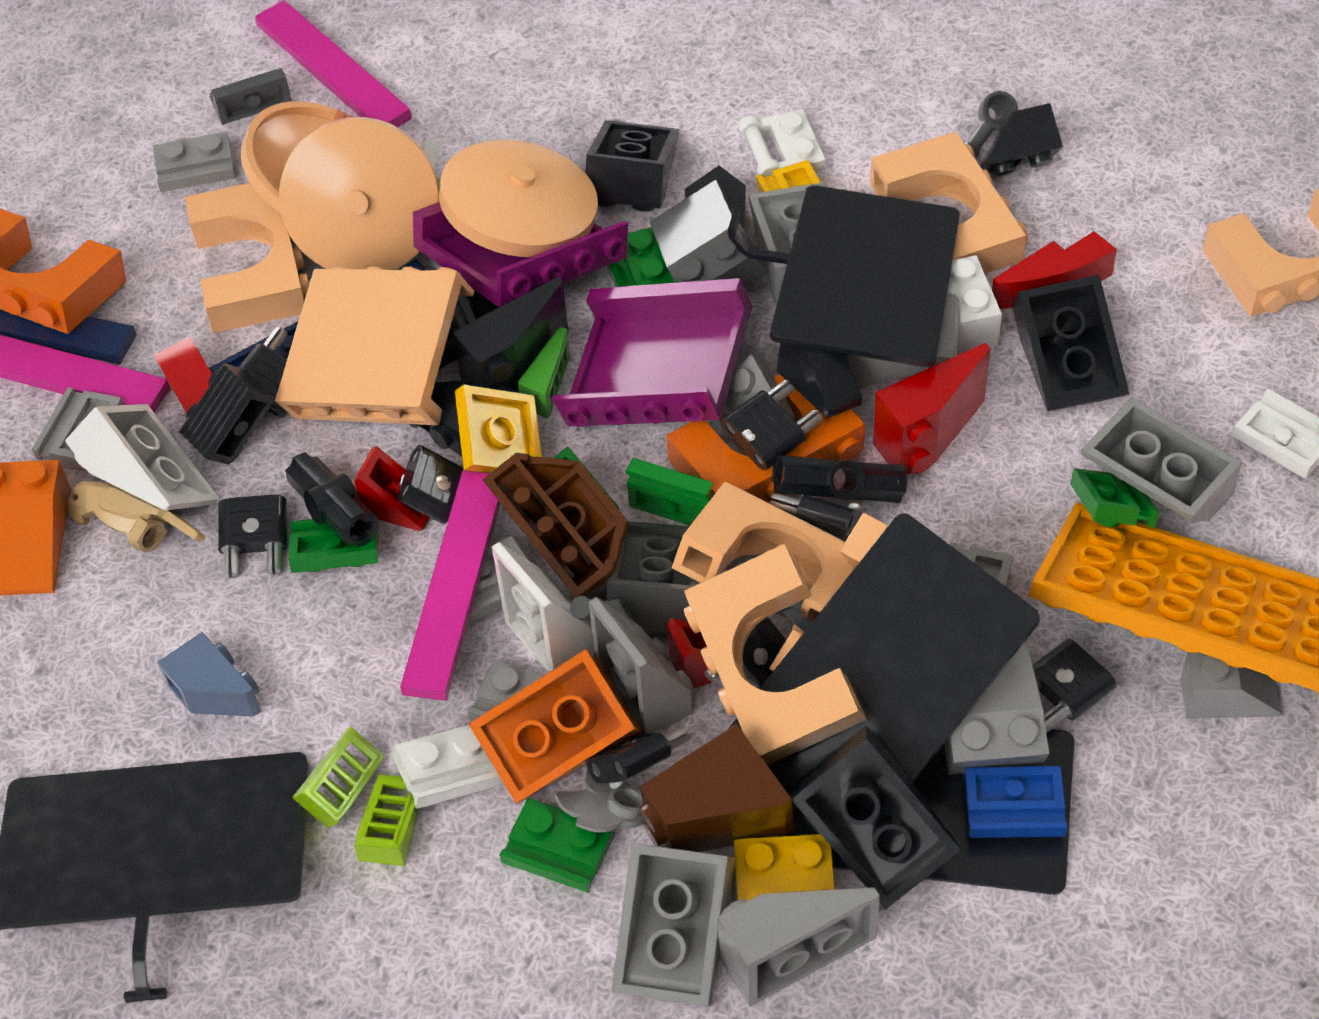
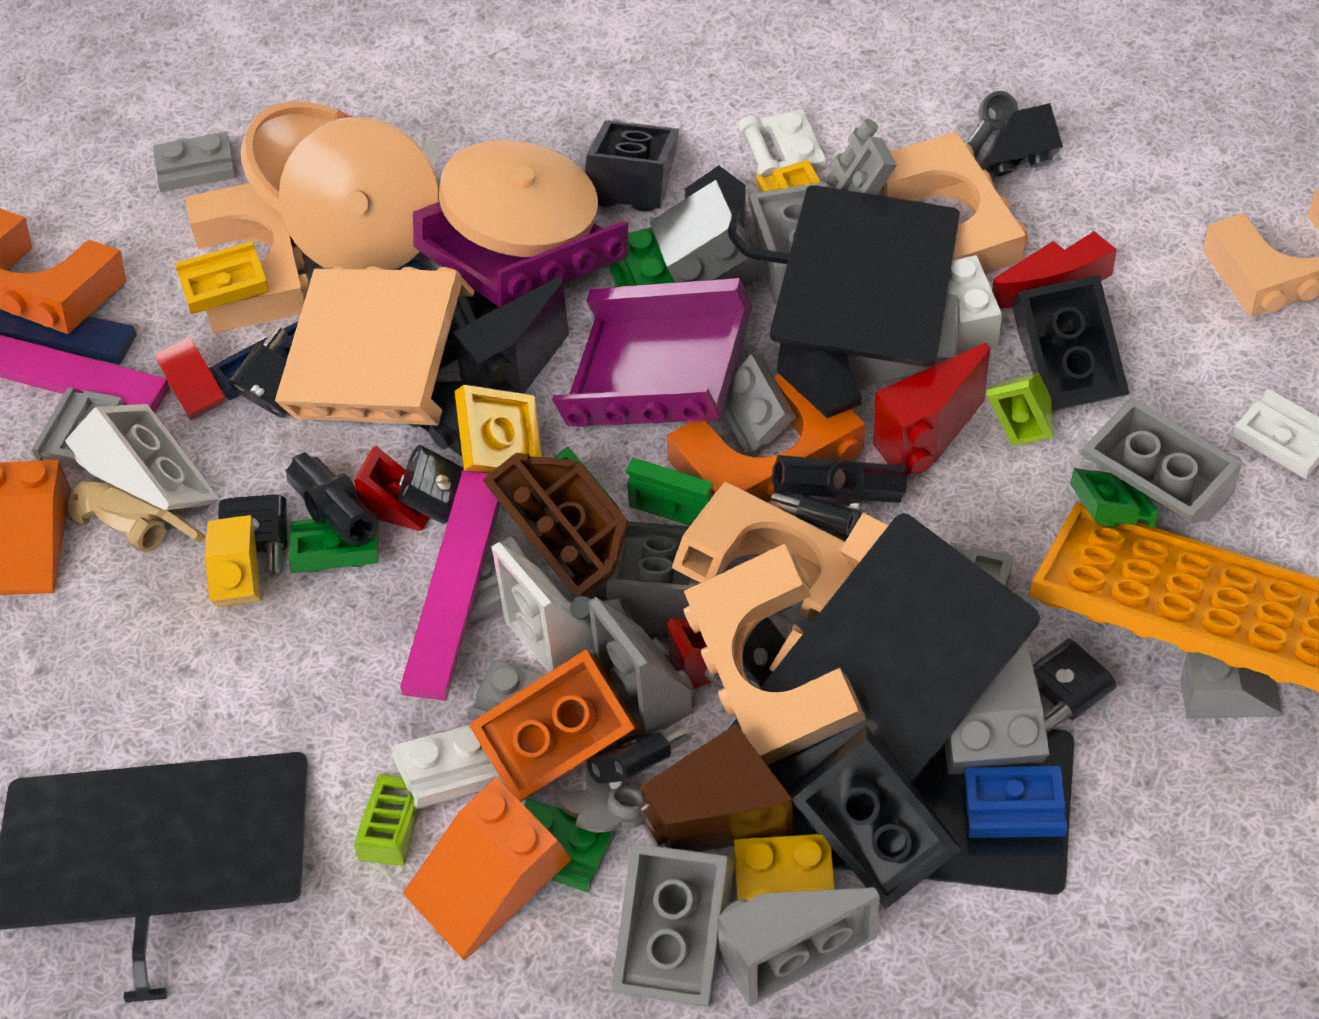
sand blue slope [157,632,261,716] -> none
black brick [179,363,275,465] -> none
dark grey panel [209,67,292,125] -> none
dark pink tile [255,0,412,127] -> none
lime slope [292,726,385,828] -> none
bright green slope [518,327,570,419] -> none
black piece [721,380,823,471] -> none
none -> yellow plate [174,241,270,315]
none -> yellow slope [205,515,262,607]
none -> orange slope [403,777,572,960]
none -> light grey plate [827,119,897,195]
none -> lime slope [987,373,1054,445]

